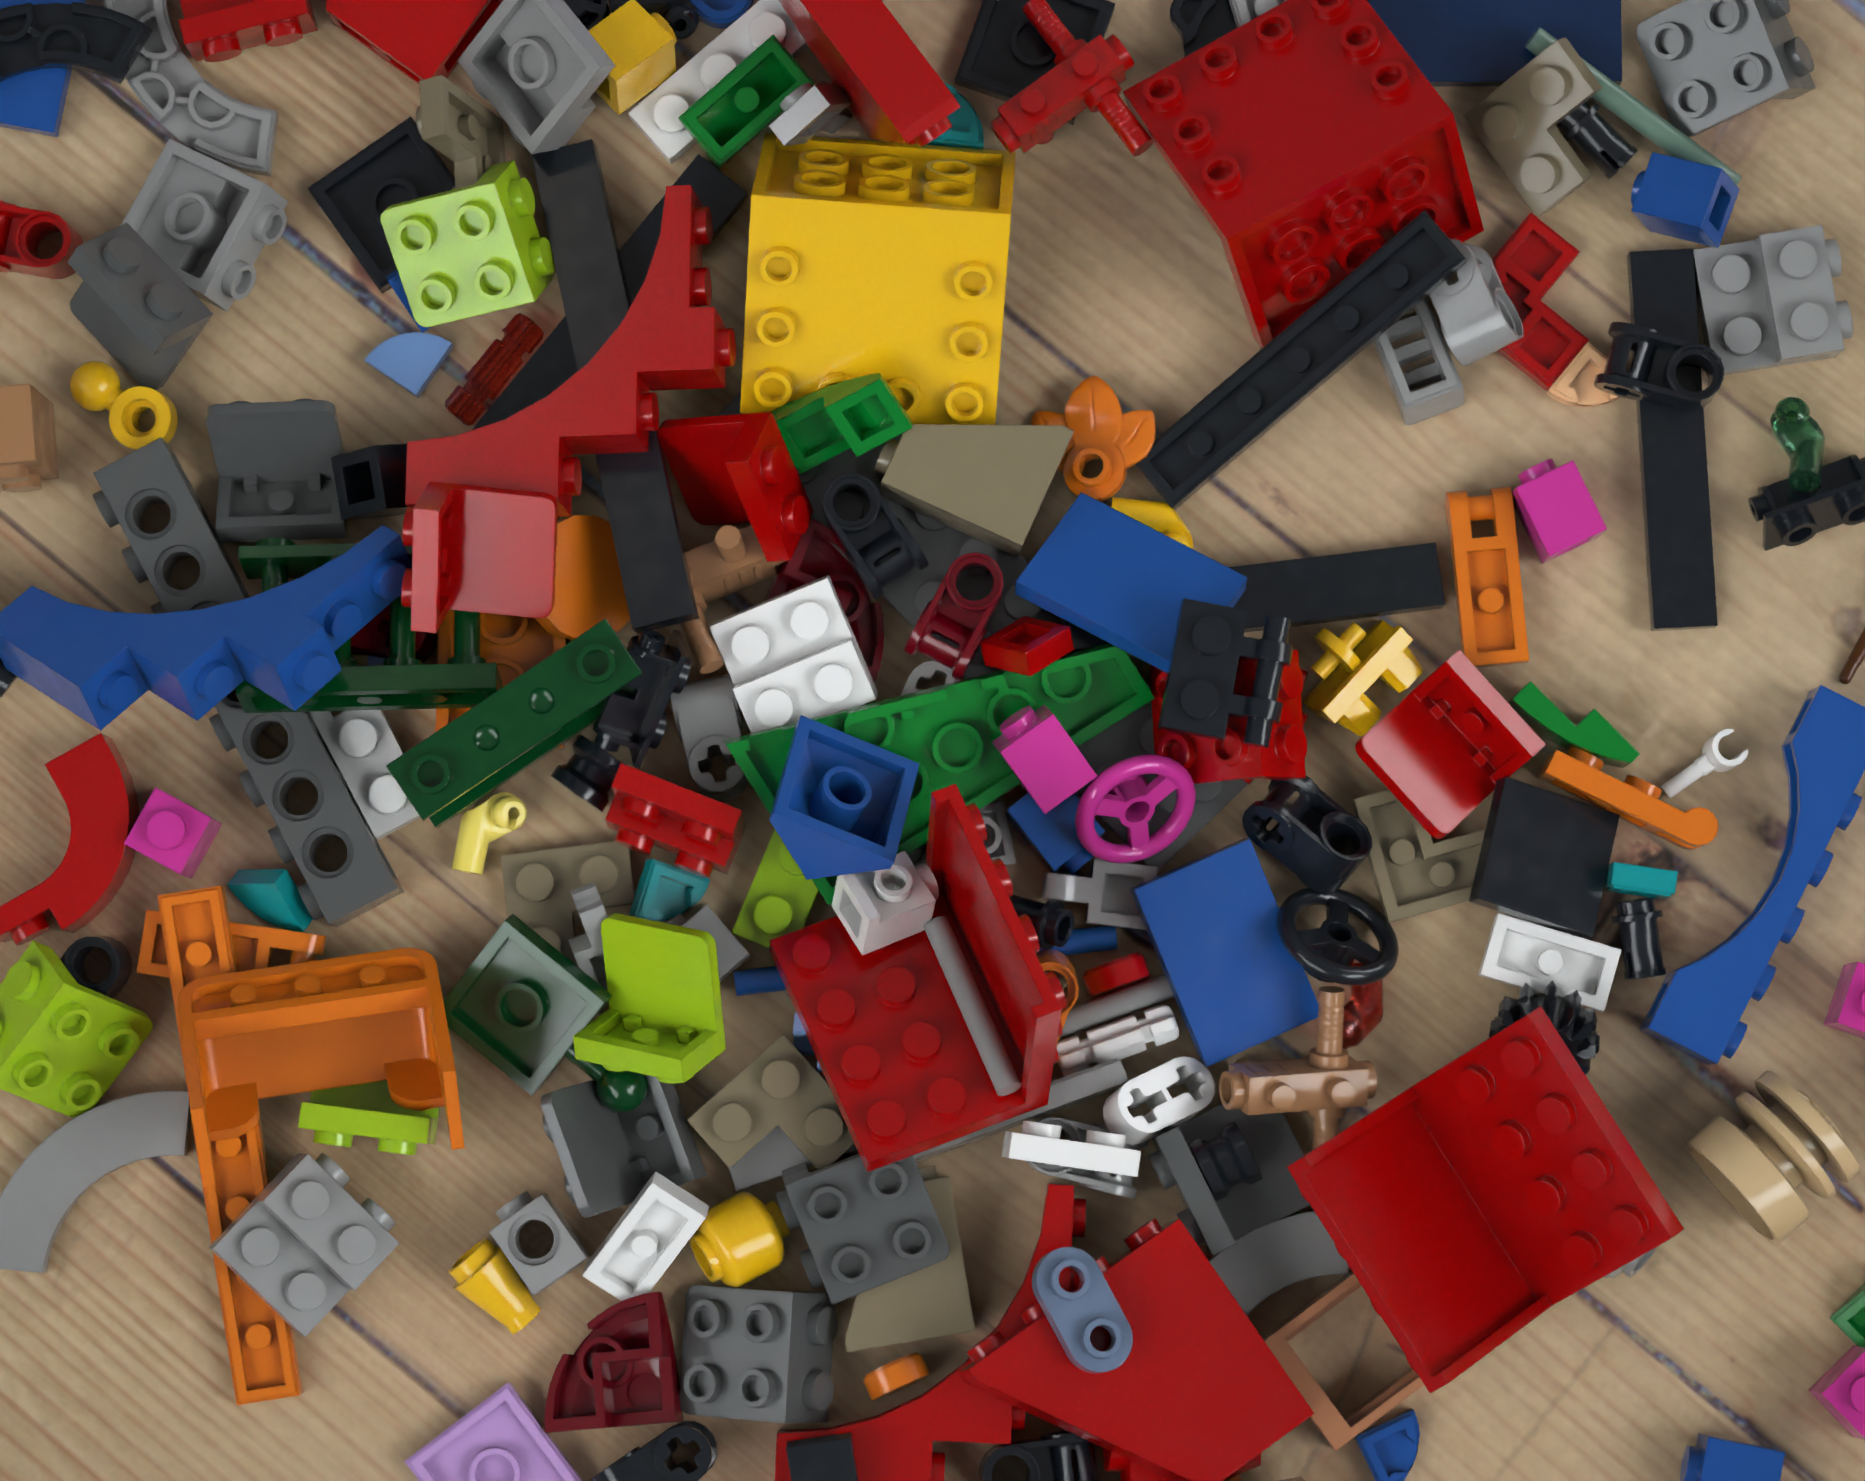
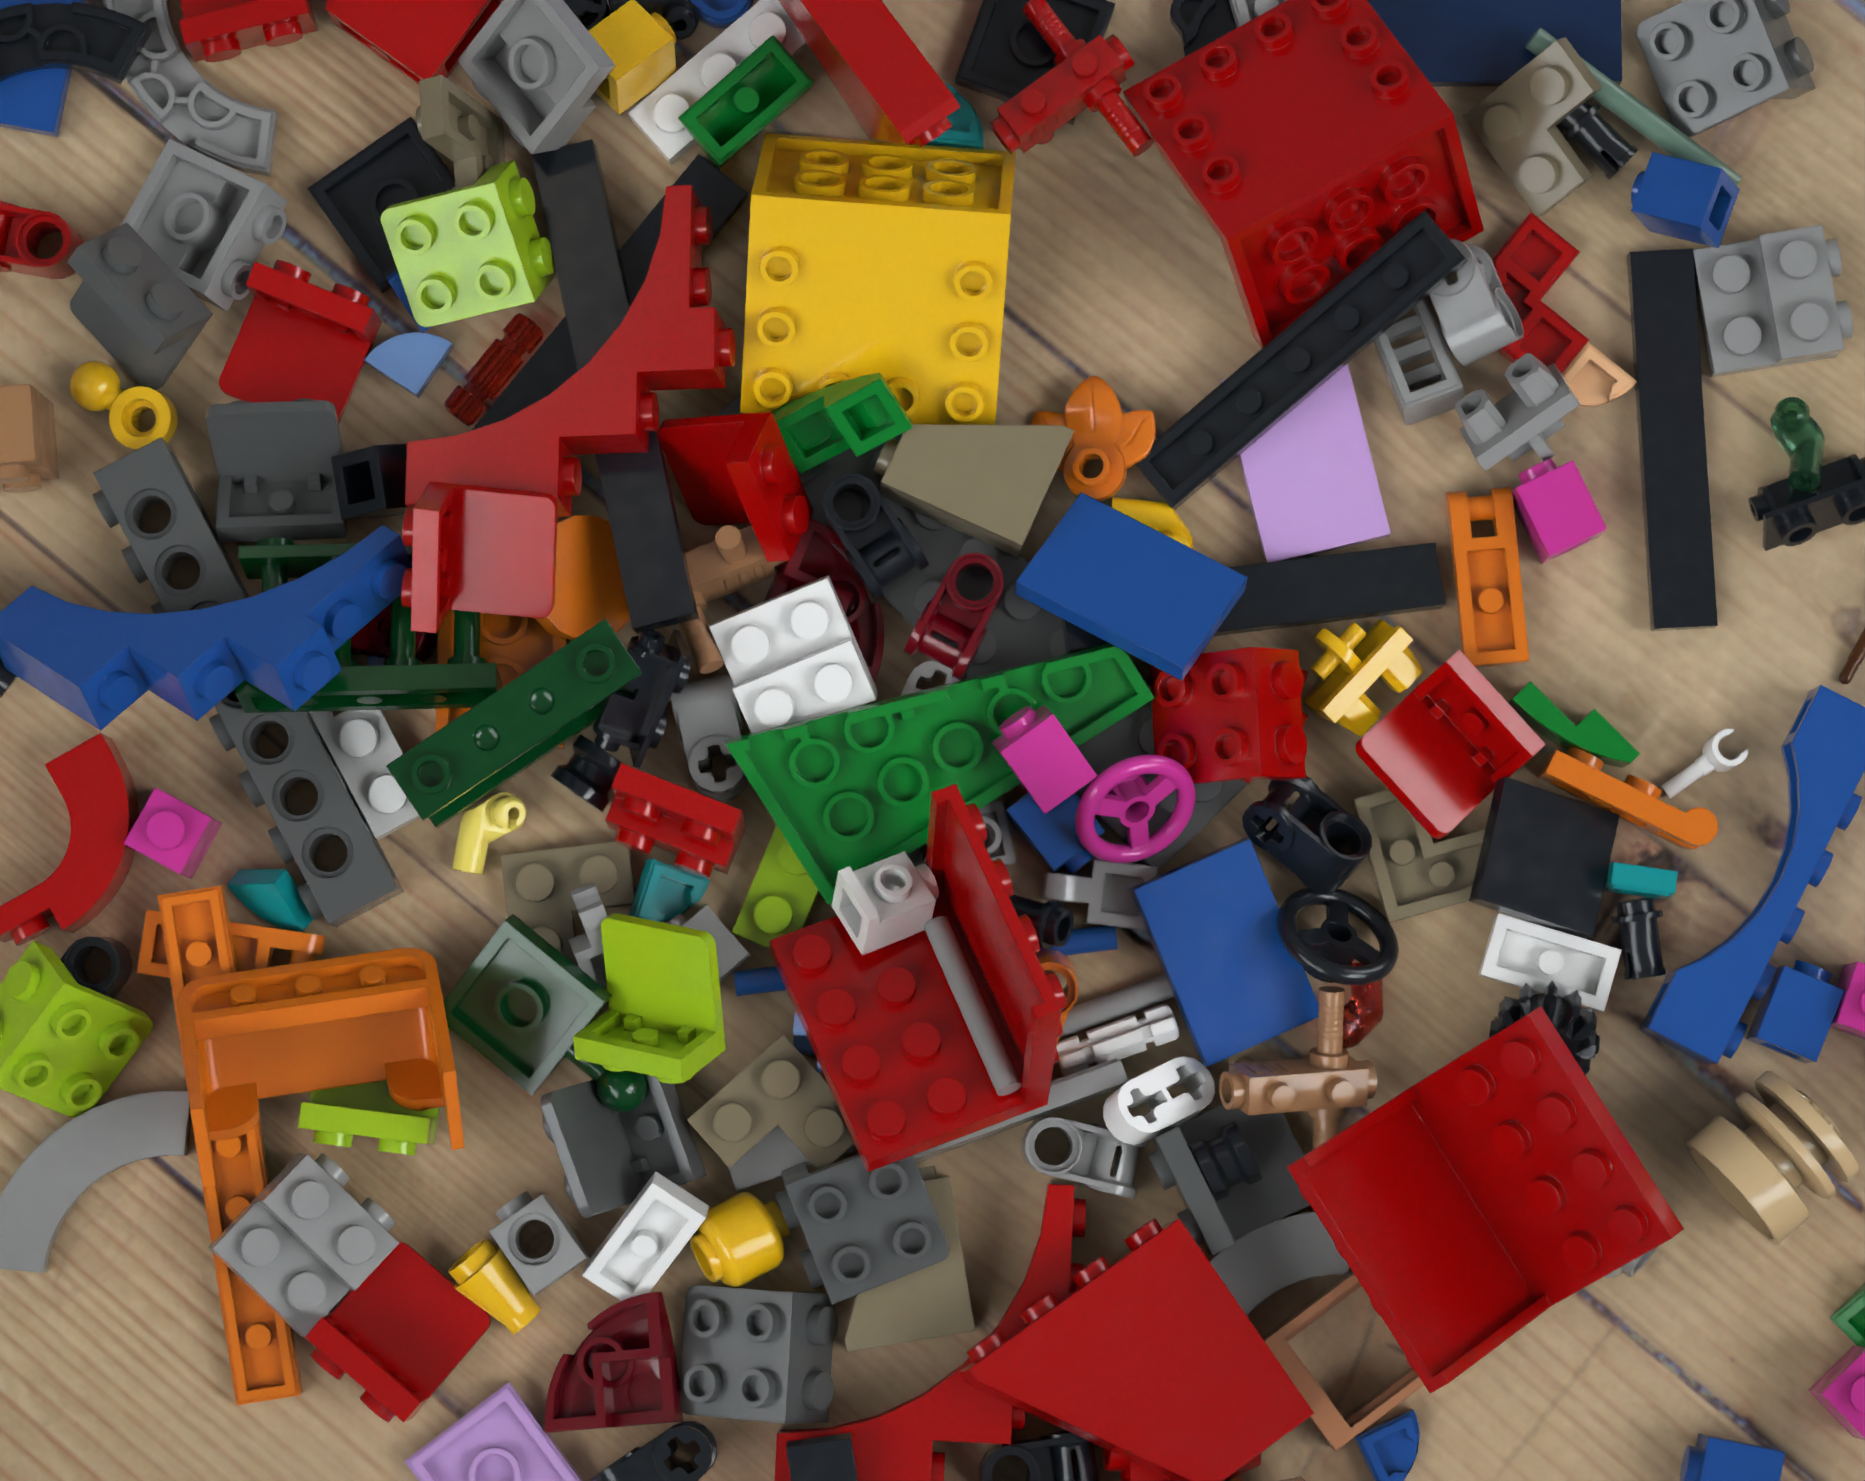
light grey plate [769,81,853,146] -> none
blue slope [769,715,919,880] -> none
orange tile [863,1352,931,1402] -> none
red tile [980,616,1074,676] -> none
white plate [1001,1121,1141,1177] -> none
sand blue plate [1032,1247,1133,1374] -> none
red tile [1082,952,1150,998] -> none
black plate [1158,598,1293,748] -> none
black piece [1594,322,1724,411] -> none
none -> red bracket [219,259,382,423]
none -> red bracket [305,1241,491,1422]
none -> lavender tile [1220,363,1391,563]
none -> light grey hips [1455,353,1580,471]
none -> blue brick [1746,960,1845,1063]

